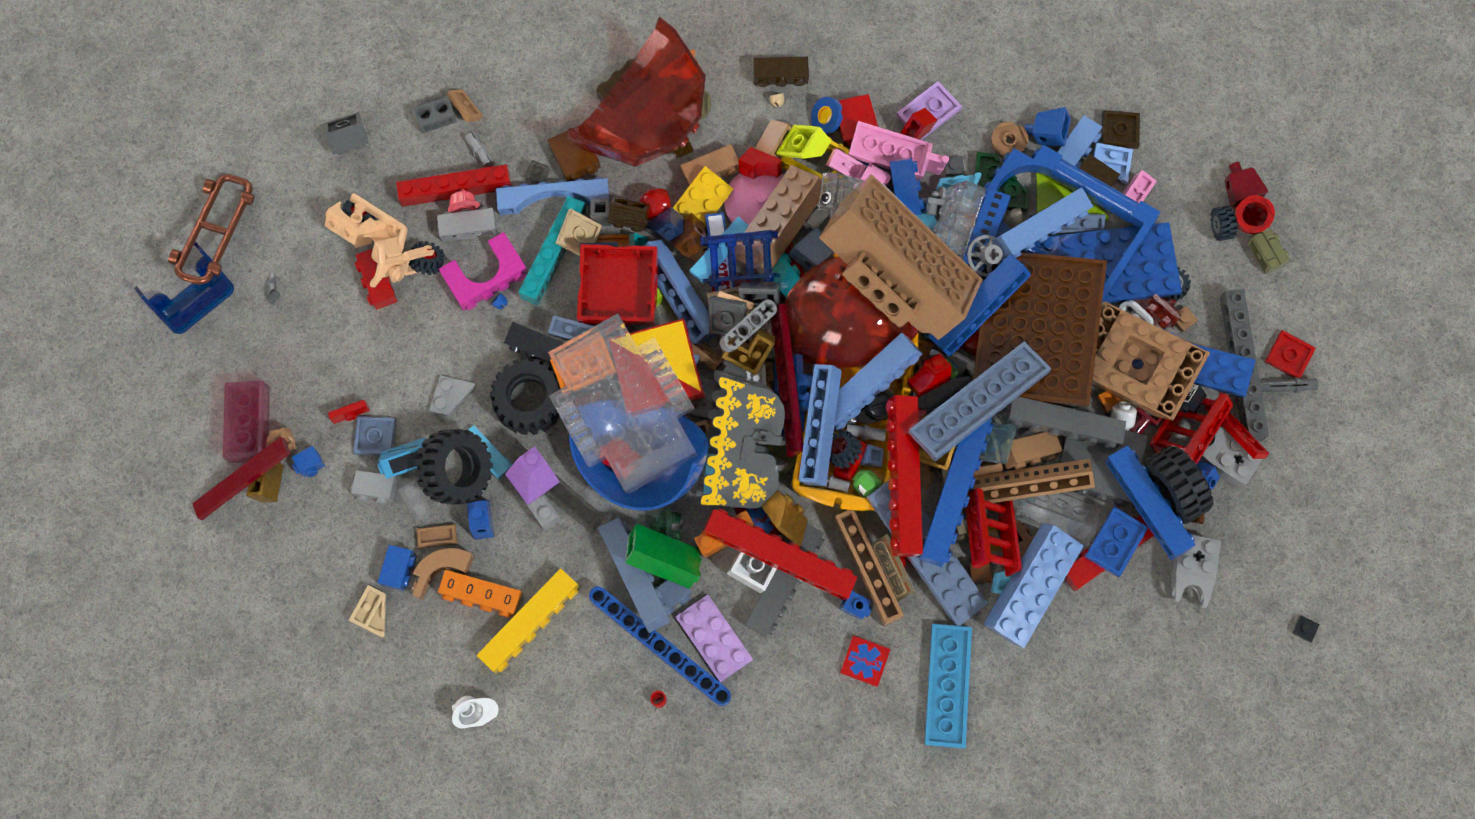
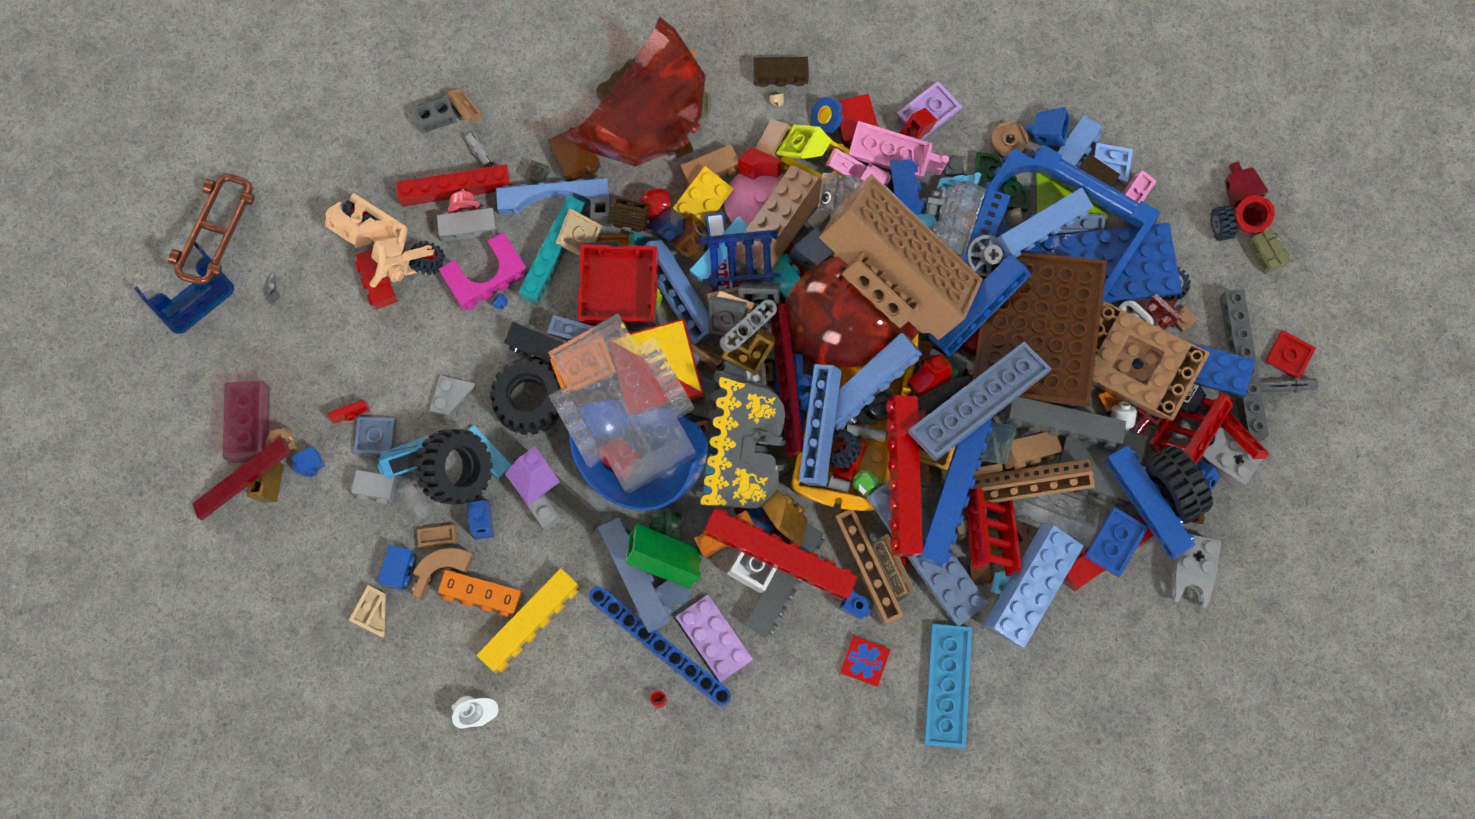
dark grey slope [324,112,368,155] -> none
medium blue slope [859,444,884,468] -> none
dark brown plate [1101,110,1140,149] -> none
black plate [1292,615,1320,643] -> none

